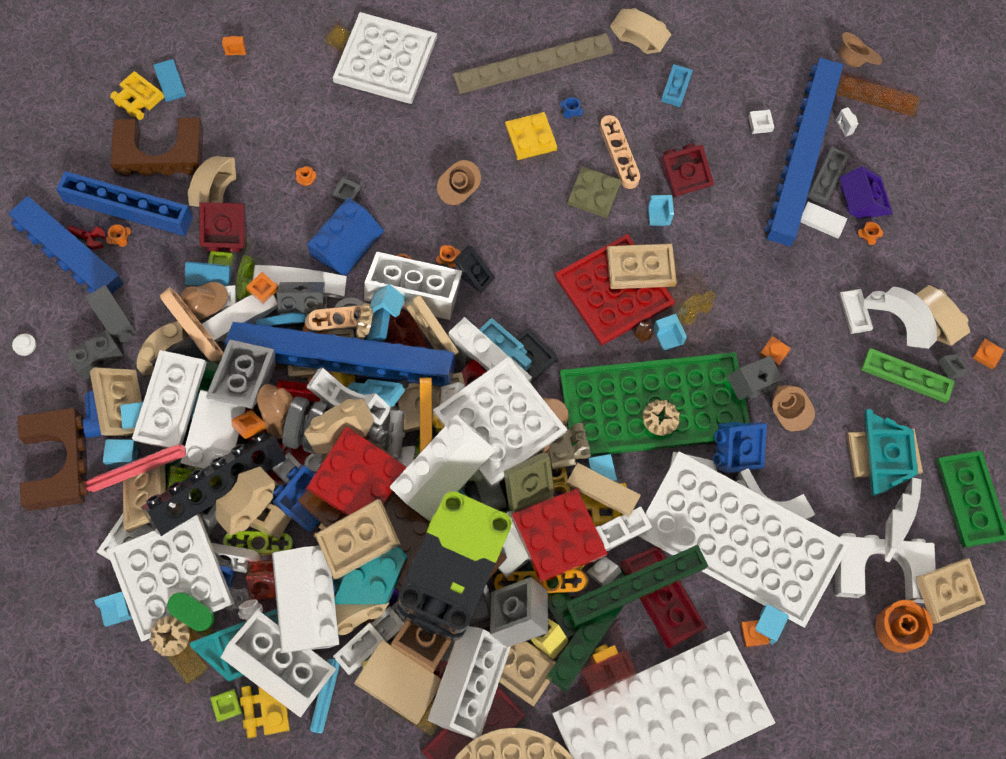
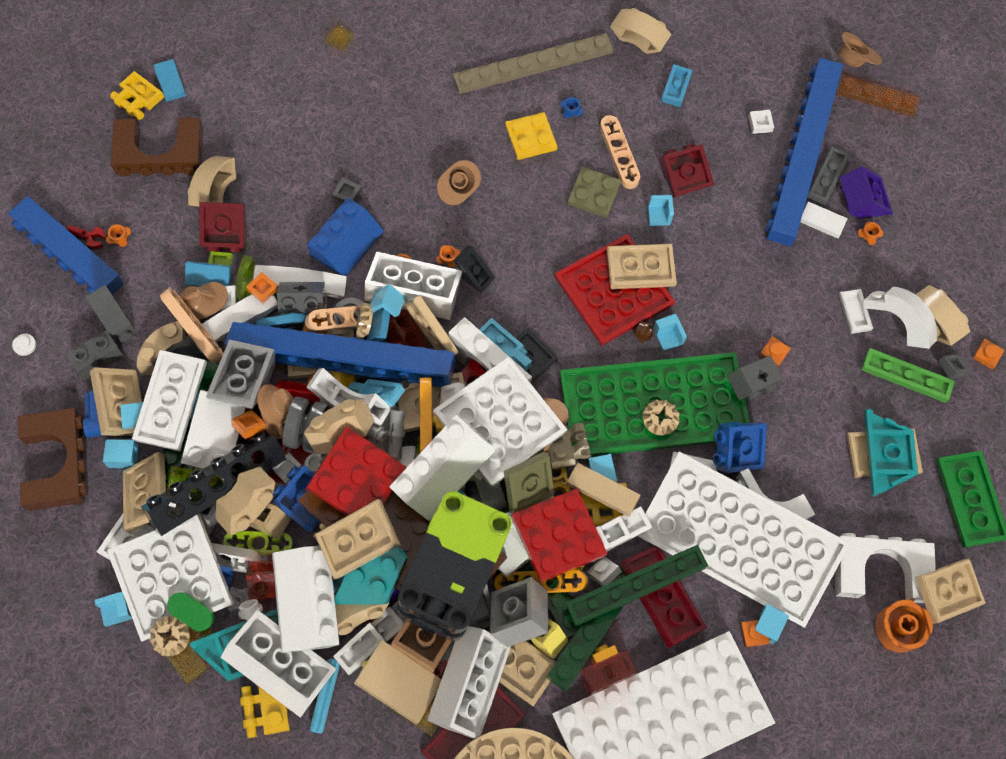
blue brick [56,171,193,236] -> none
coral axle [86,444,186,492] -> none
lime tile [210,689,242,722] -> none
orange plate [222,36,246,55] -> none
orange plate [295,166,316,186] -> none
white plate [333,12,437,104] -> none
clear yellow plate [677,289,716,326] -> none
medium nougat piece [772,385,815,432] -> none
white plate [836,107,859,136] -> none
white slope [885,477,922,562] -> none

